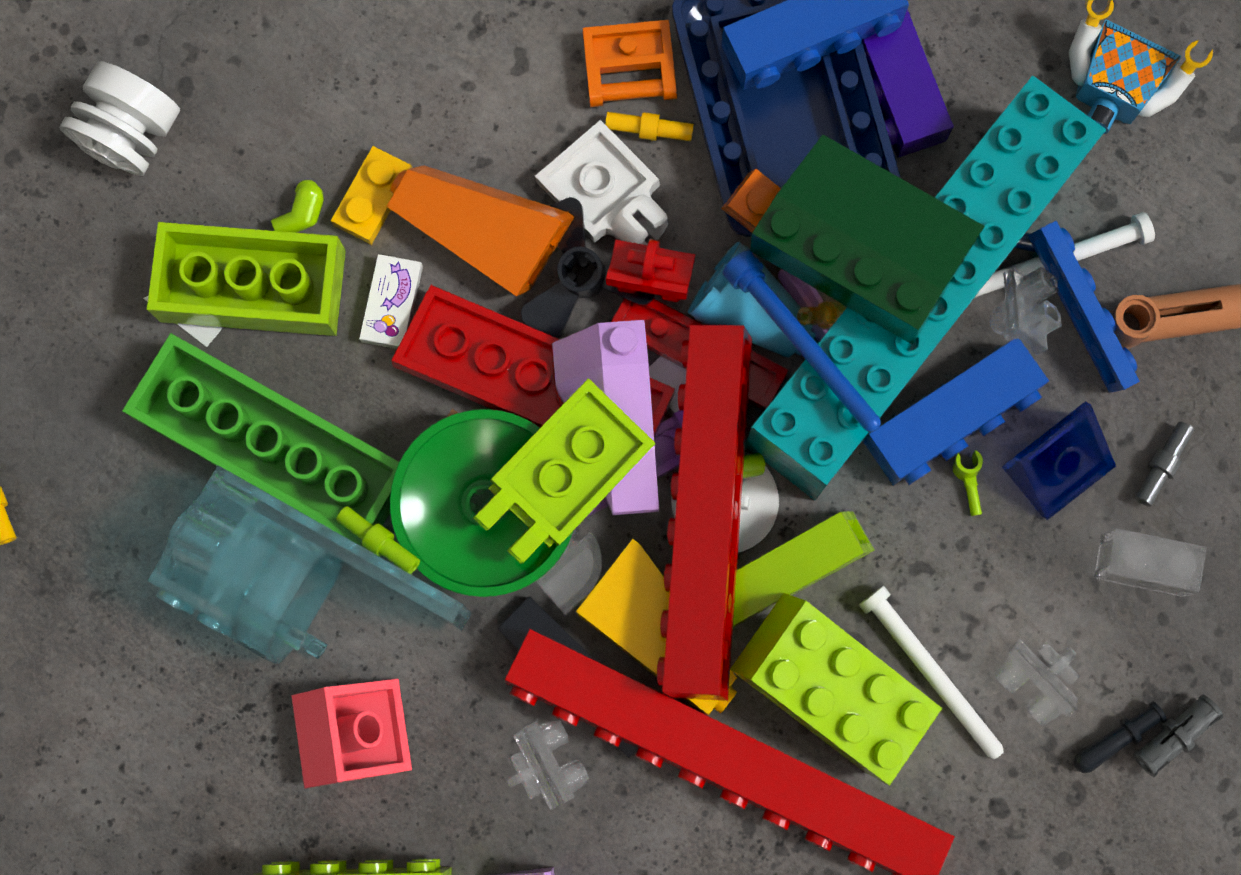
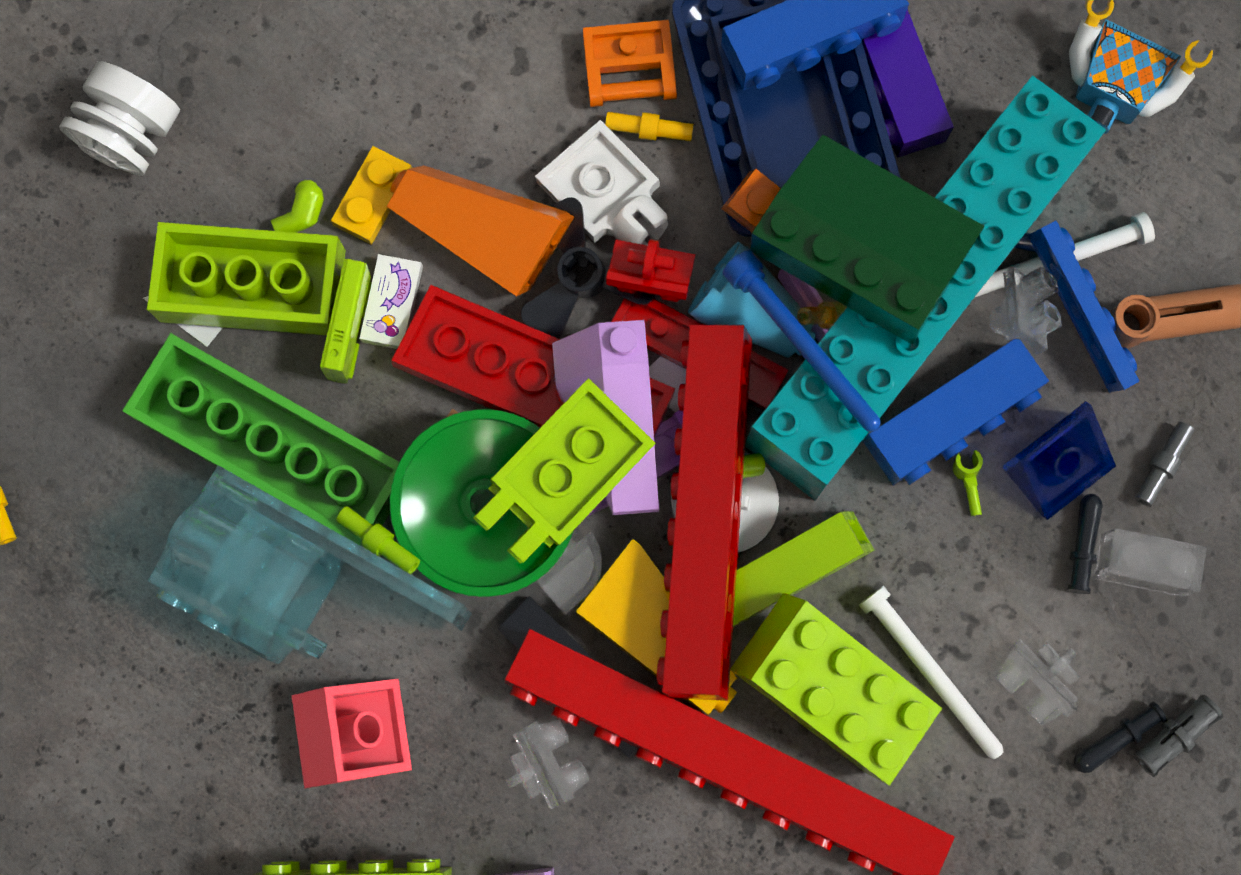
none -> lime piece [320,259,372,384]
none -> black piece [1067,494,1103,594]

